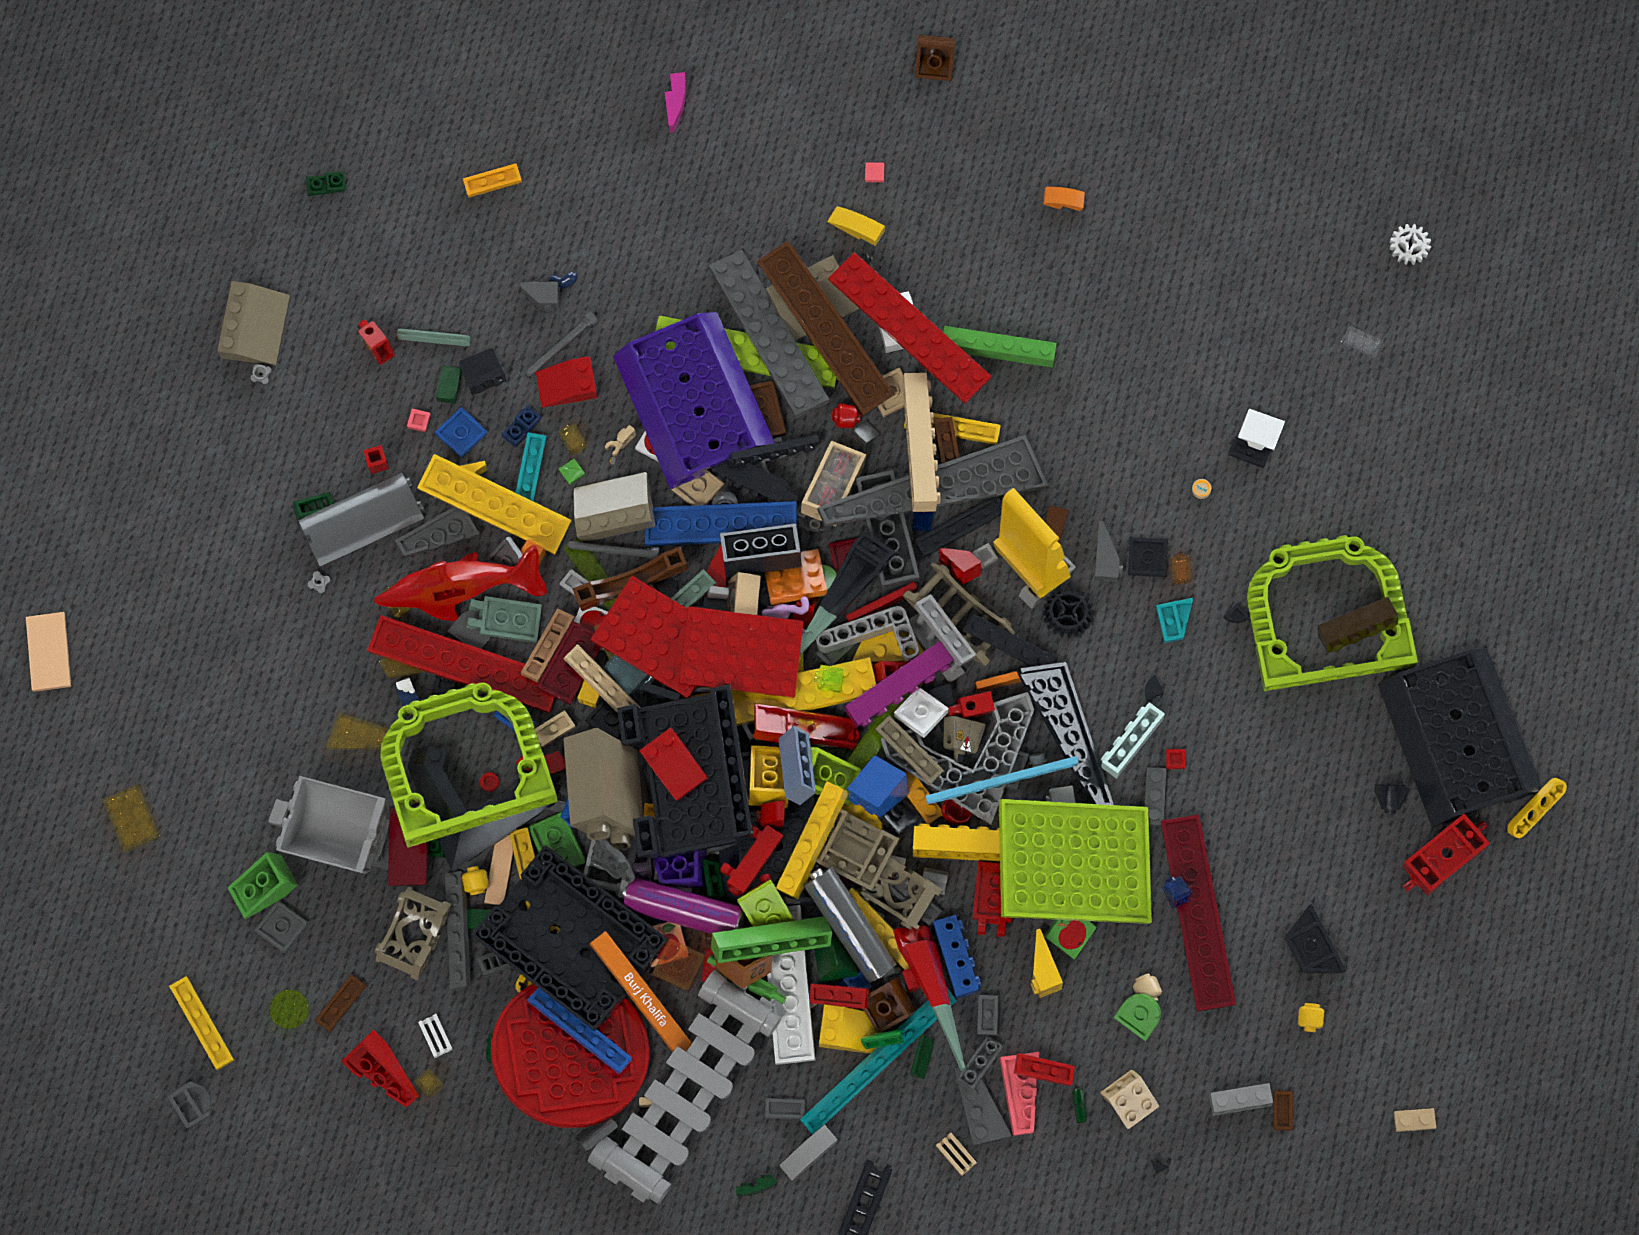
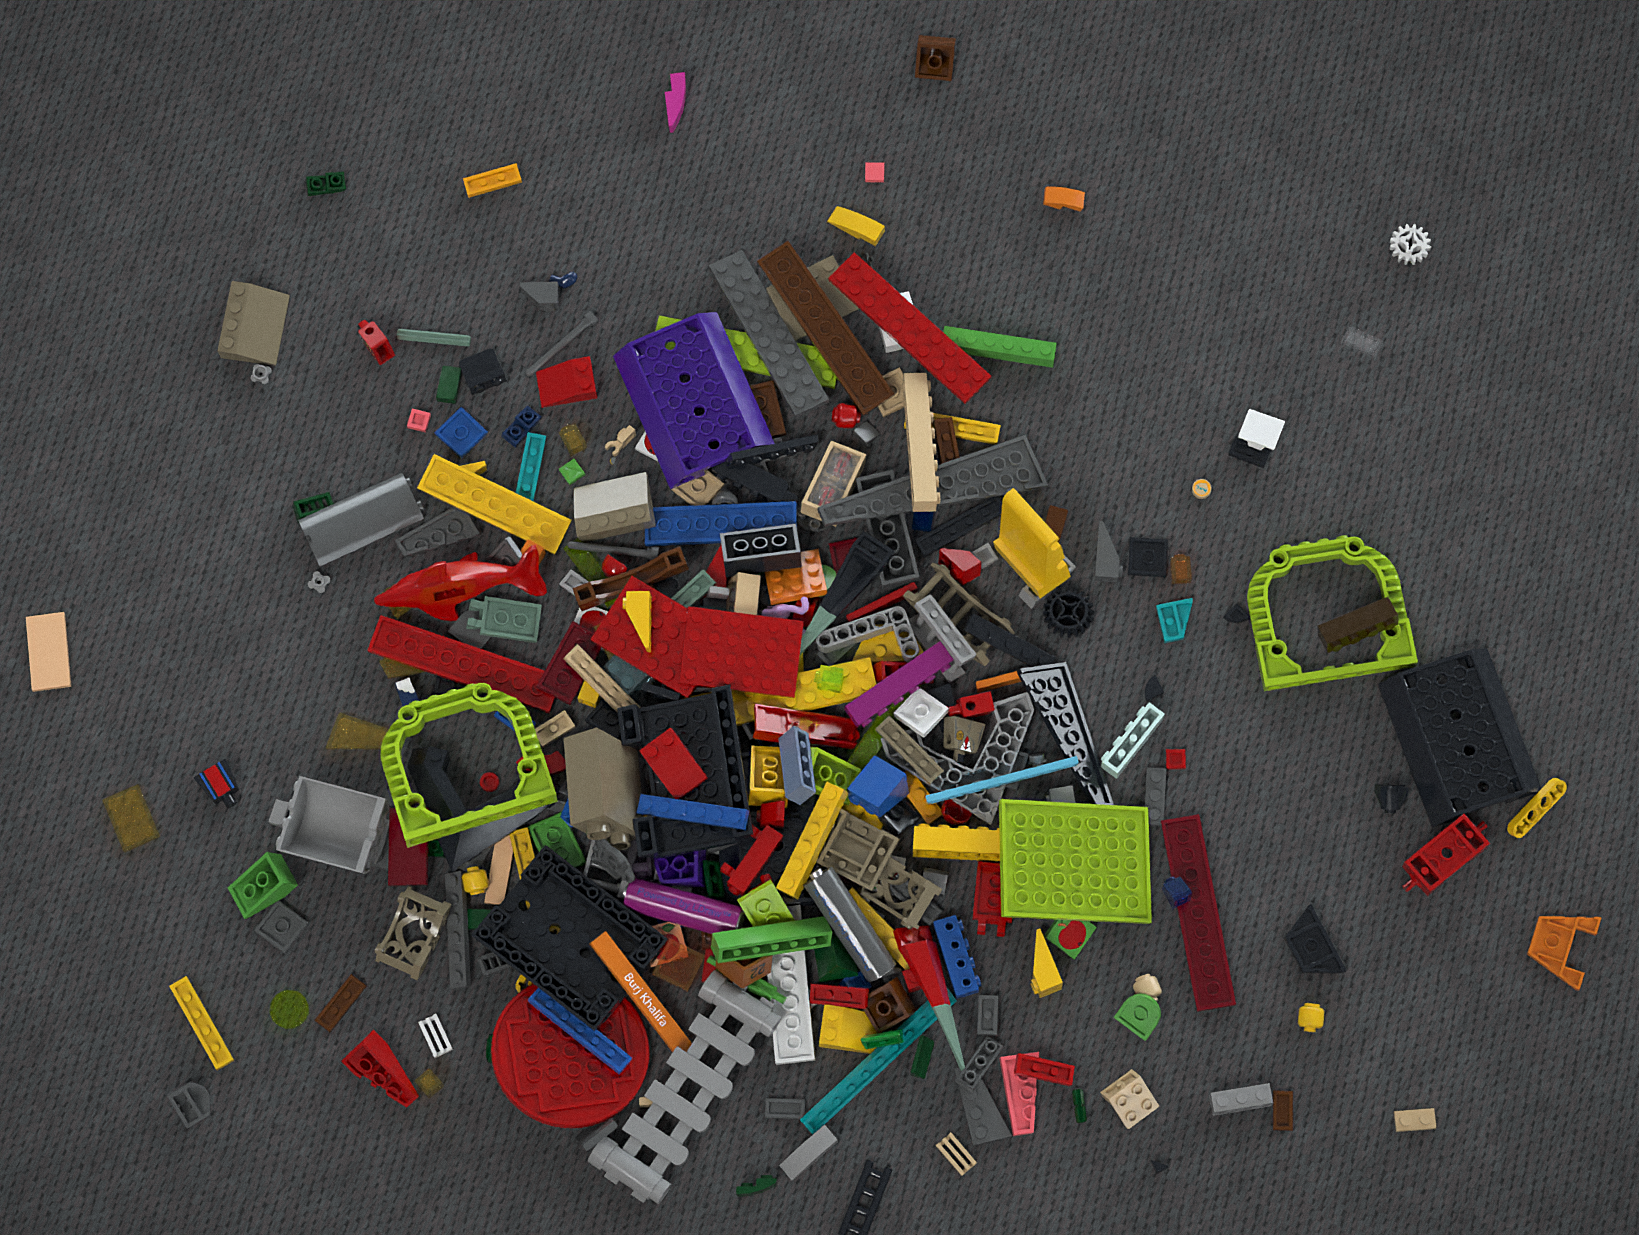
red brick [363,445,389,474] -> none
medium nougat hinge [521,608,575,683] -> none
none -> torso [193,759,239,808]
none -> red hair [602,554,627,578]
none -> yellow slope [623,591,651,652]
none -> blue plate [637,794,750,830]
none -> orange wing [1527,916,1601,991]

